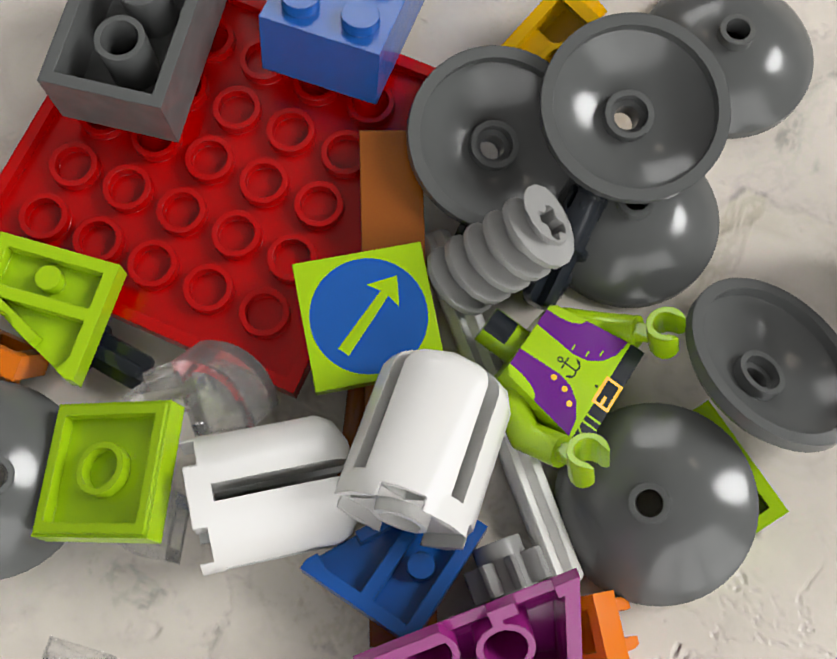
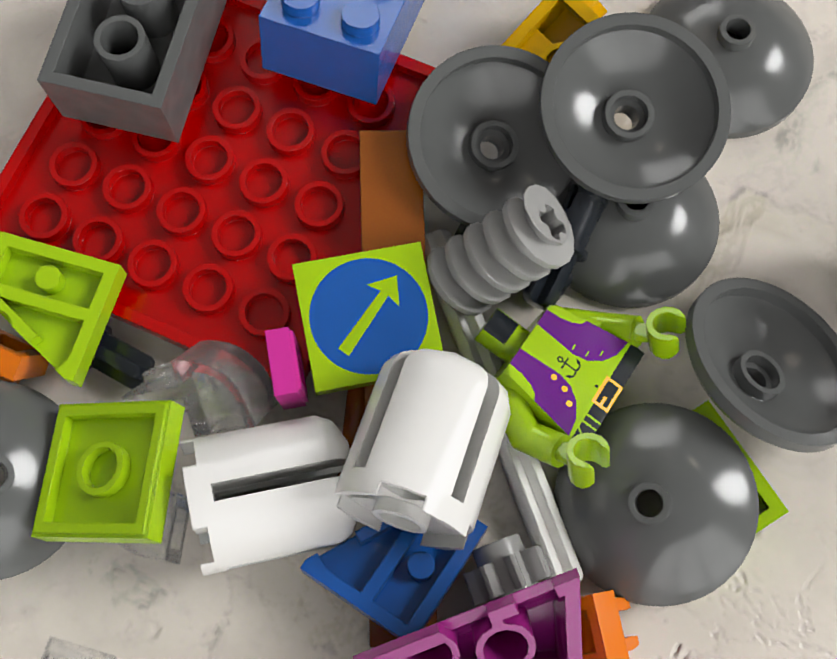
none -> dark pink tile [265,327,309,410]

